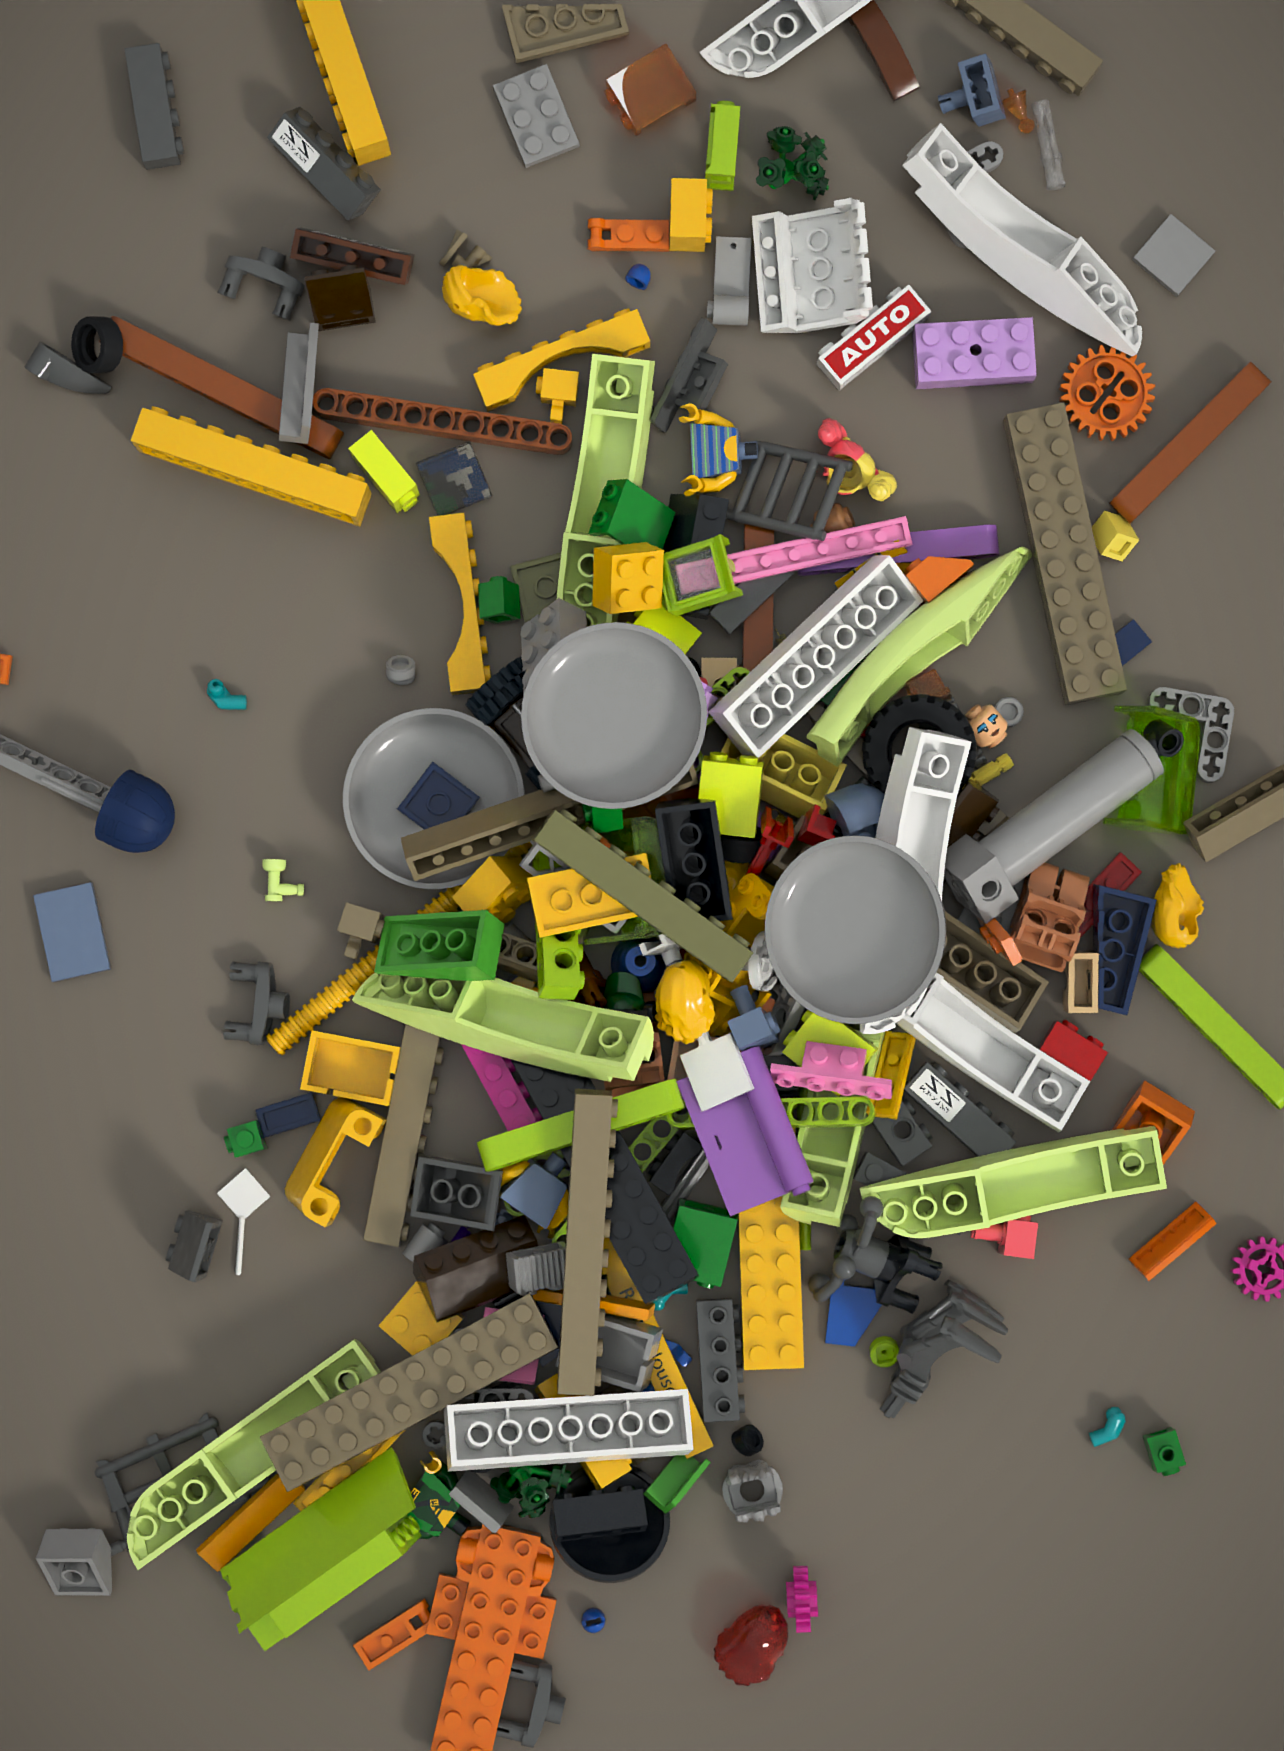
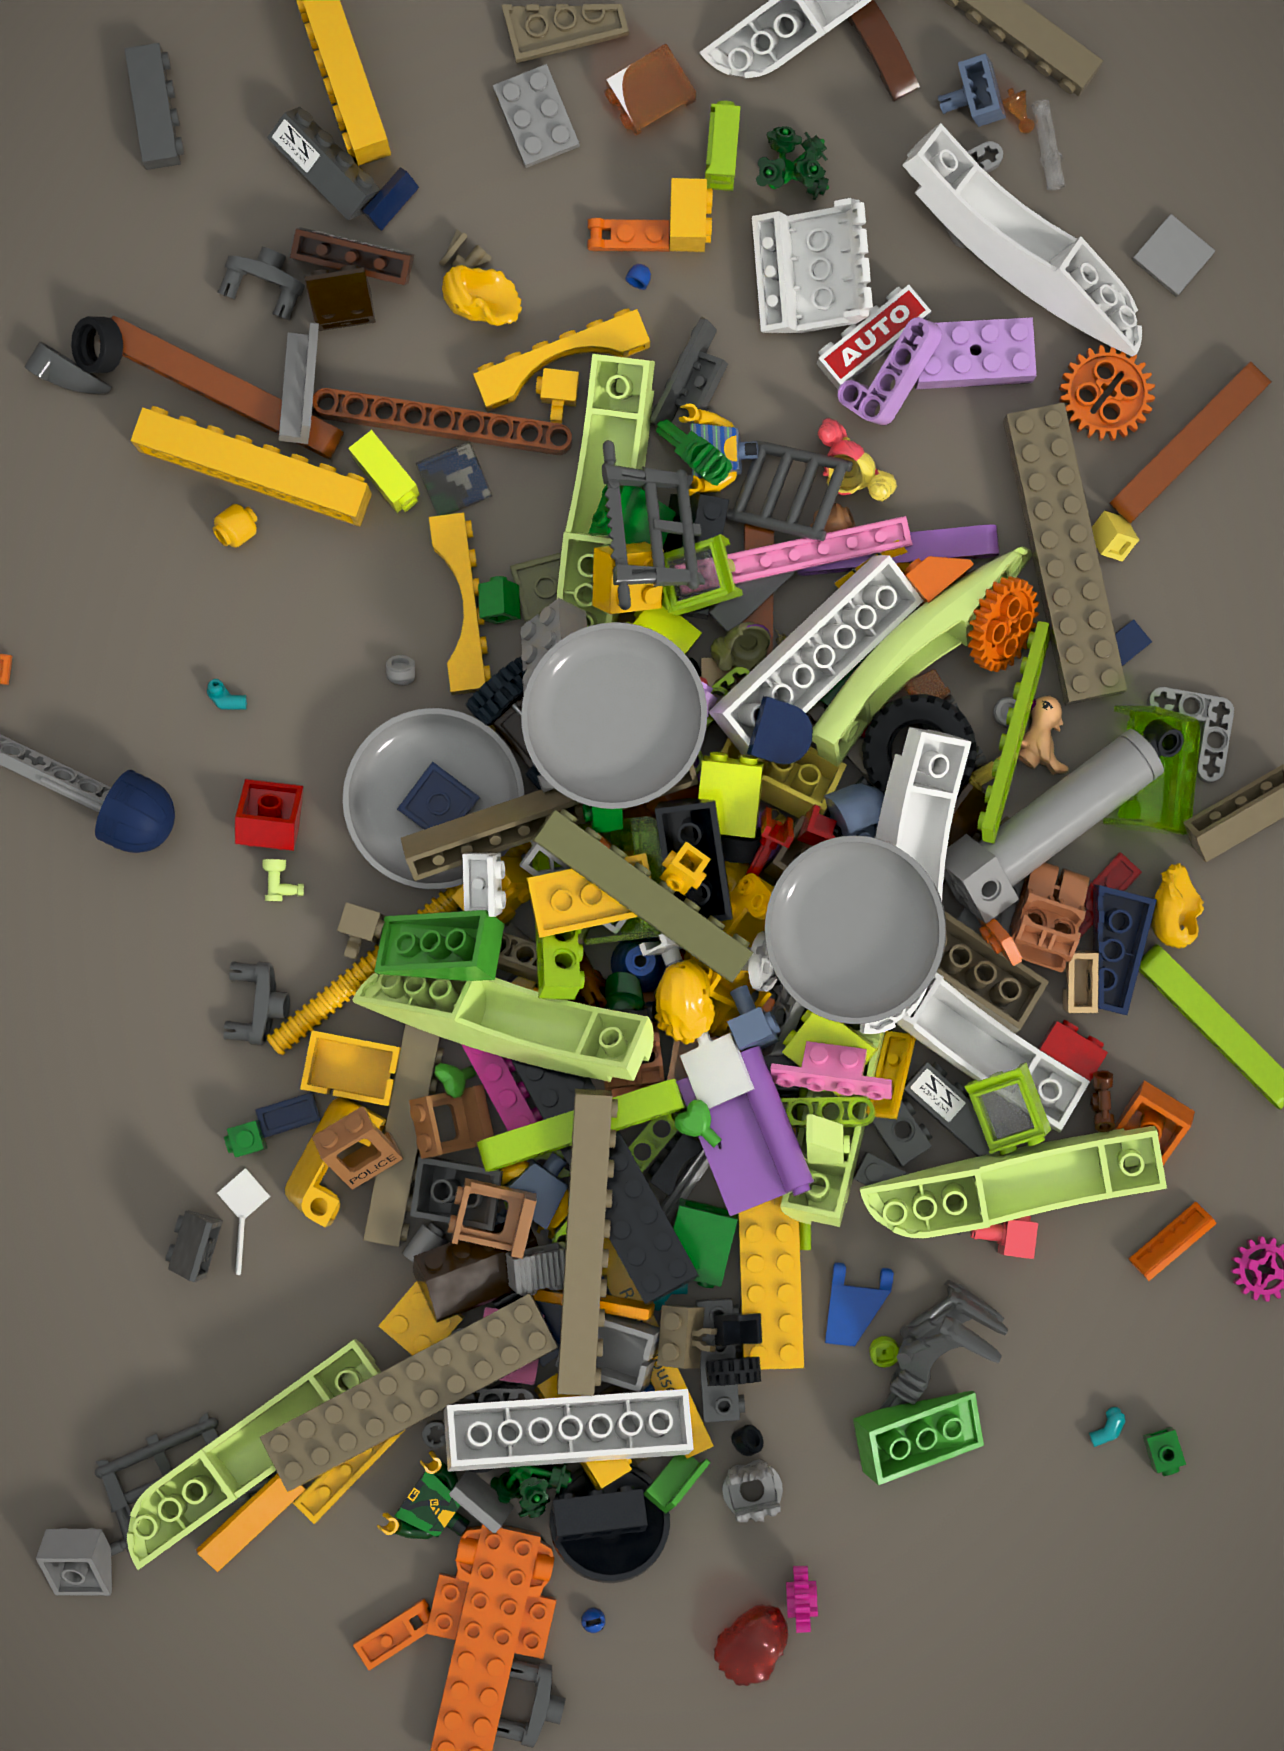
sand blue tile [33,882,111,982] -> none
lime panel [220,1447,422,1651] -> none
light grey door [707,236,751,326] -> none
wheel [808,1196,942,1314] -> none
light nougat head [965,704,1008,749] -> none
none -> yellow head [212,504,258,548]
none -> red slope [235,779,304,851]
none -> medium nougat window [312,1106,403,1190]
none -> dark blue tile [363,167,419,231]
none -> medium nougat window [409,1084,494,1159]
none -> bright green rock [435,1063,476,1098]
none -> medium nougat window [447,1178,537,1259]
none -> white bracket [462,852,506,917]
none -> dark grey piece [602,440,705,610]
none -> green gear [656,419,732,486]
none -> dark tan brick [657,1305,717,1369]
none -> yellow brick [660,842,711,895]
none -> bright green rock [675,1100,722,1148]
none -> black tyre [706,1357,761,1386]
none -> olive hair [710,622,771,671]
none -> black panel [714,1313,762,1346]
none -> dark blue tile [747,696,813,764]
none -> yellowish green slope [806,1114,850,1164]
none -> lavender beam [838,317,942,426]
none -> bright green slope [853,1390,984,1485]
none -> lime window [964,1062,1052,1155]
none -> orange gear [968,576,1039,672]
none -> lime plate [978,621,1050,844]
none -> light nougat animal [1018,696,1069,775]
none -> reddish brown piece [1090,1070,1115,1132]

